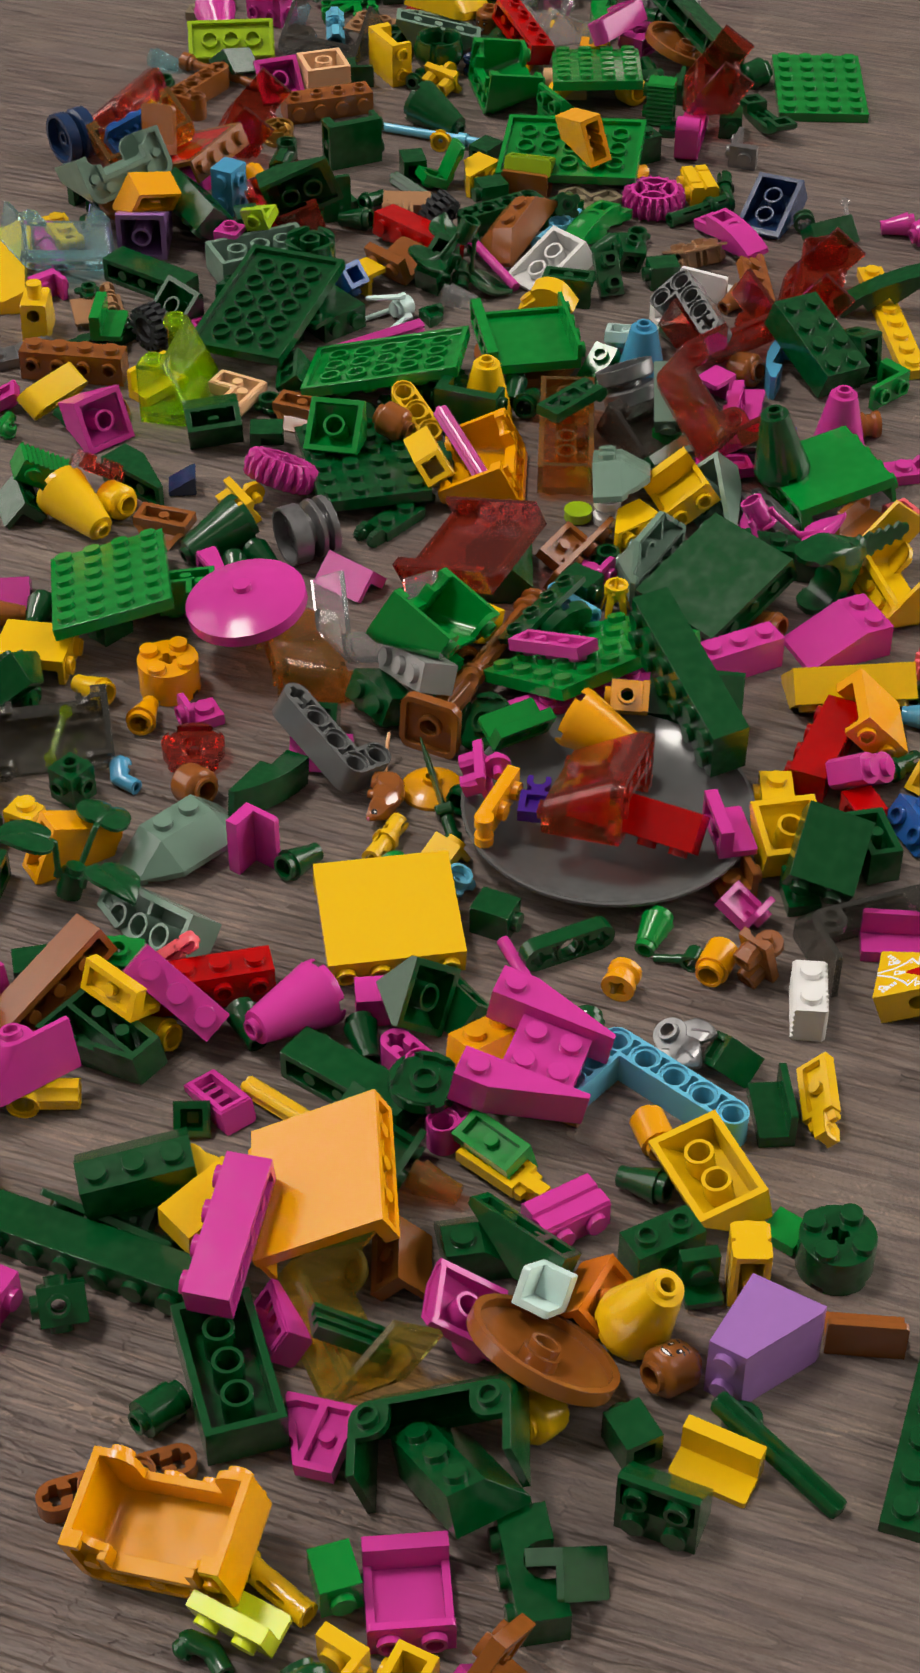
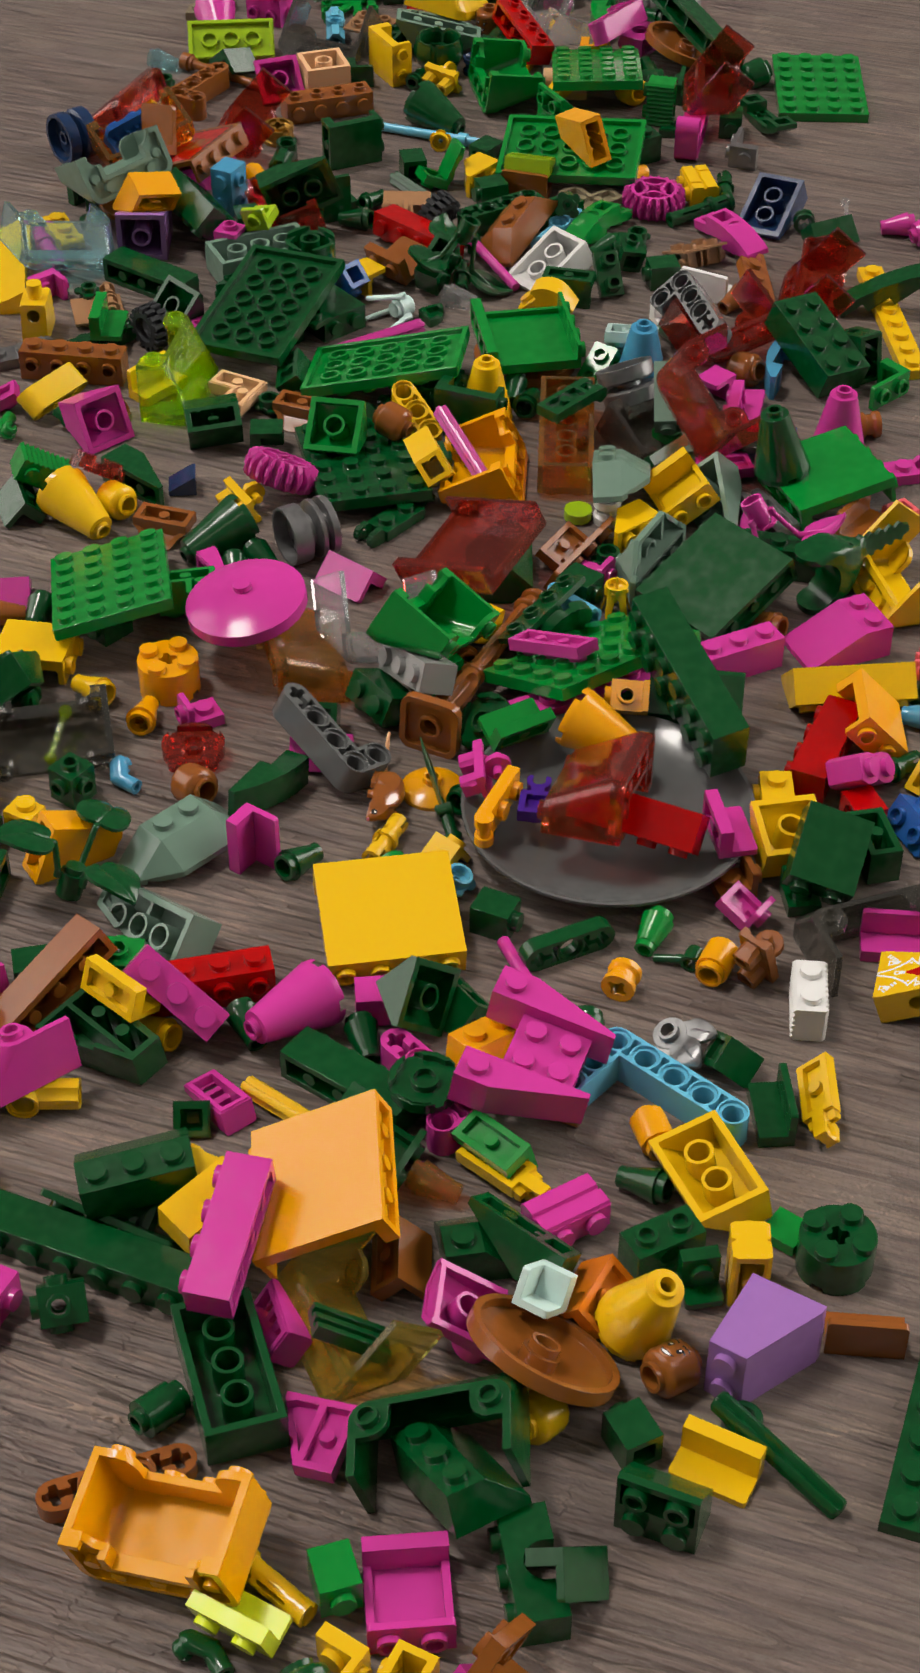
coral axle [156,930,200,961] -> none

